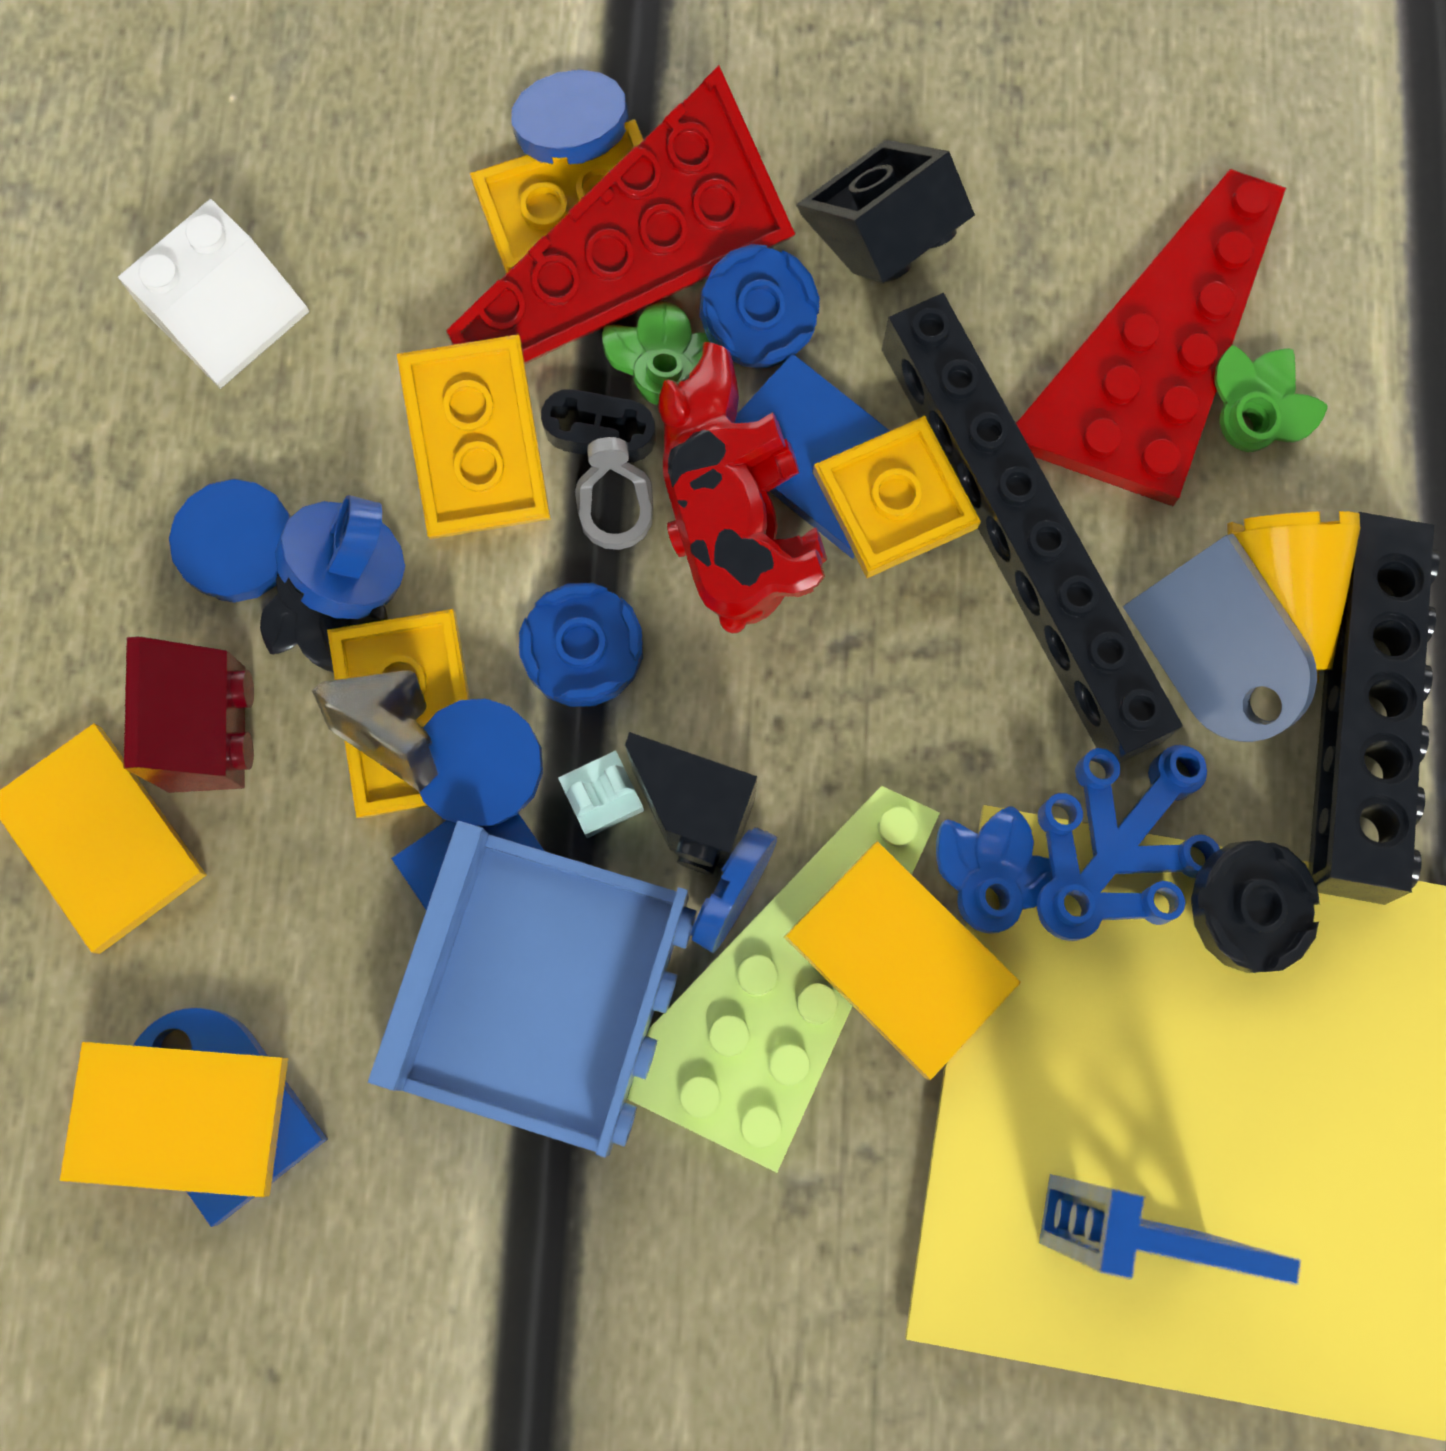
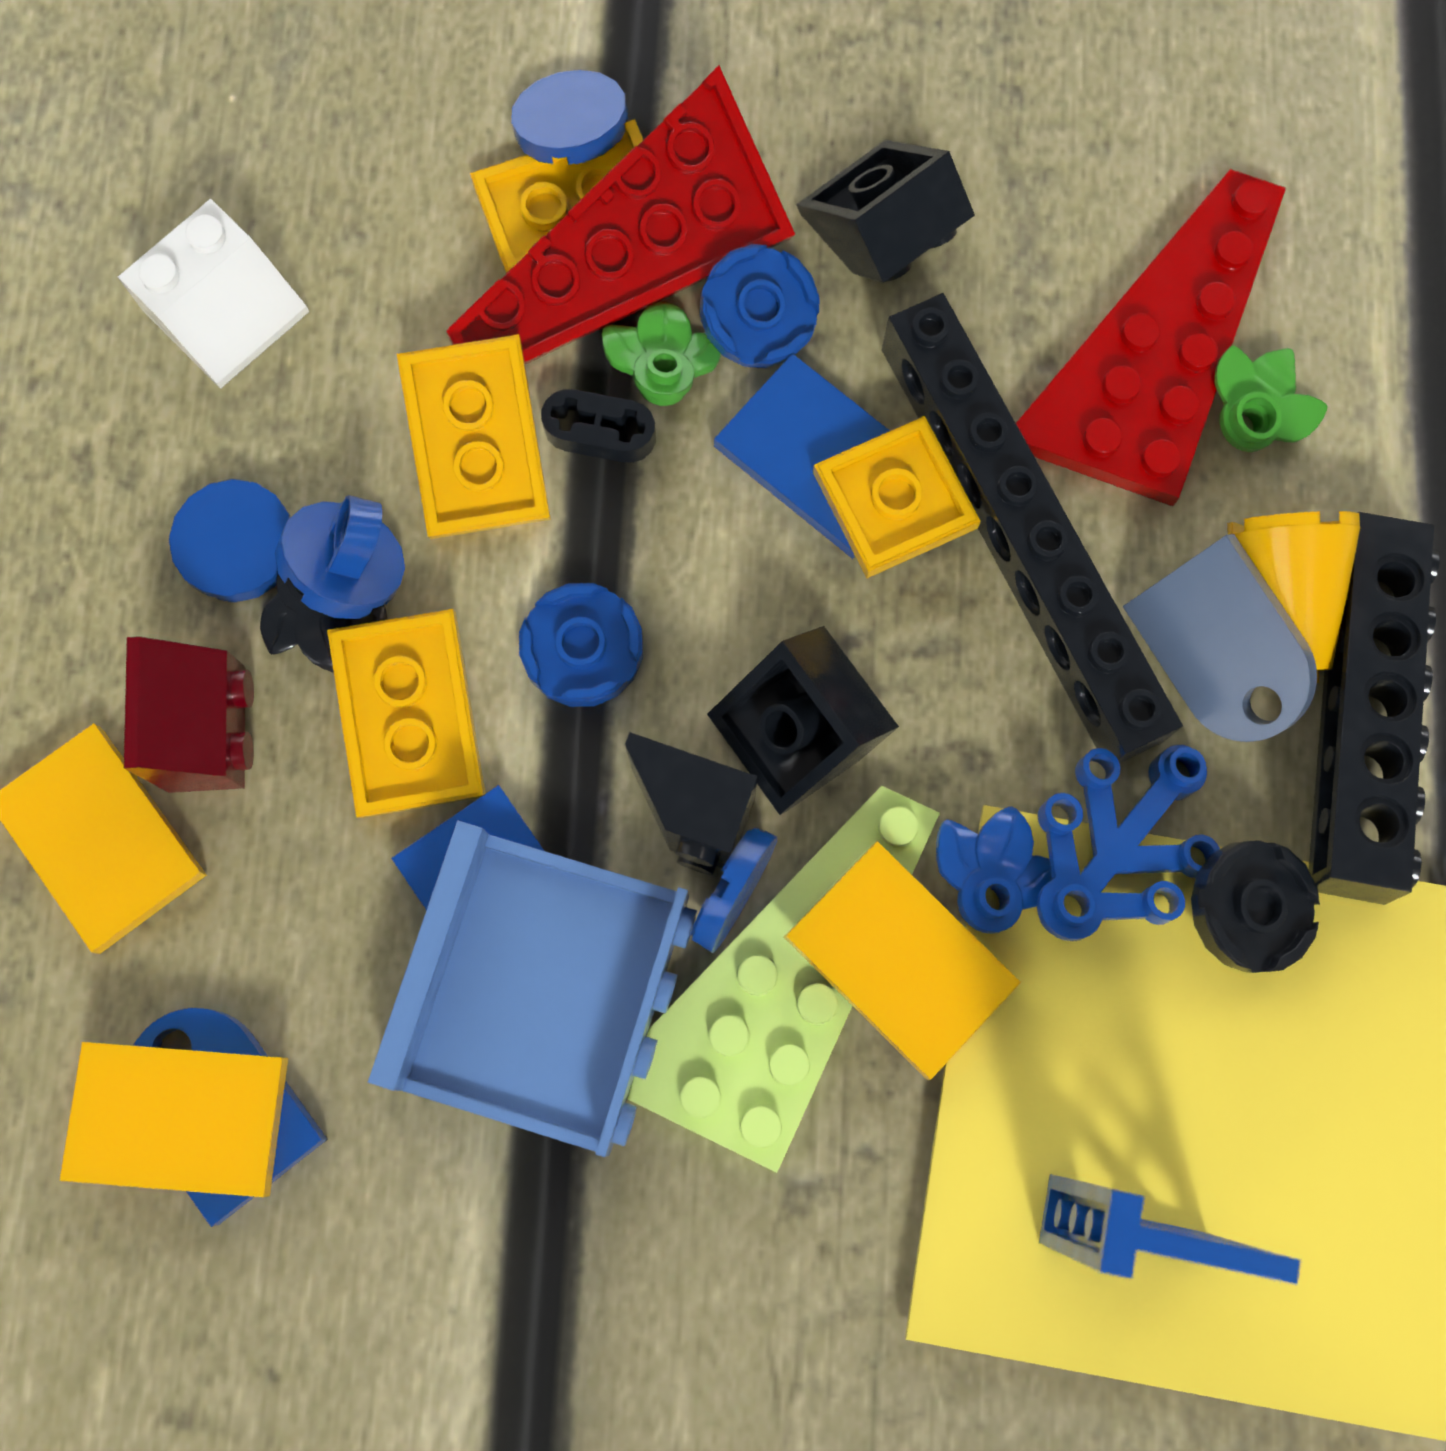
clear smoke slope [312,671,438,792] -> none
blue tile [412,698,543,827] -> none
light aqua tile [558,750,644,838] -> none
light grey piece [575,437,653,550] -> none
red animal [658,342,827,634] -> none
none -> black slope [707,626,899,815]

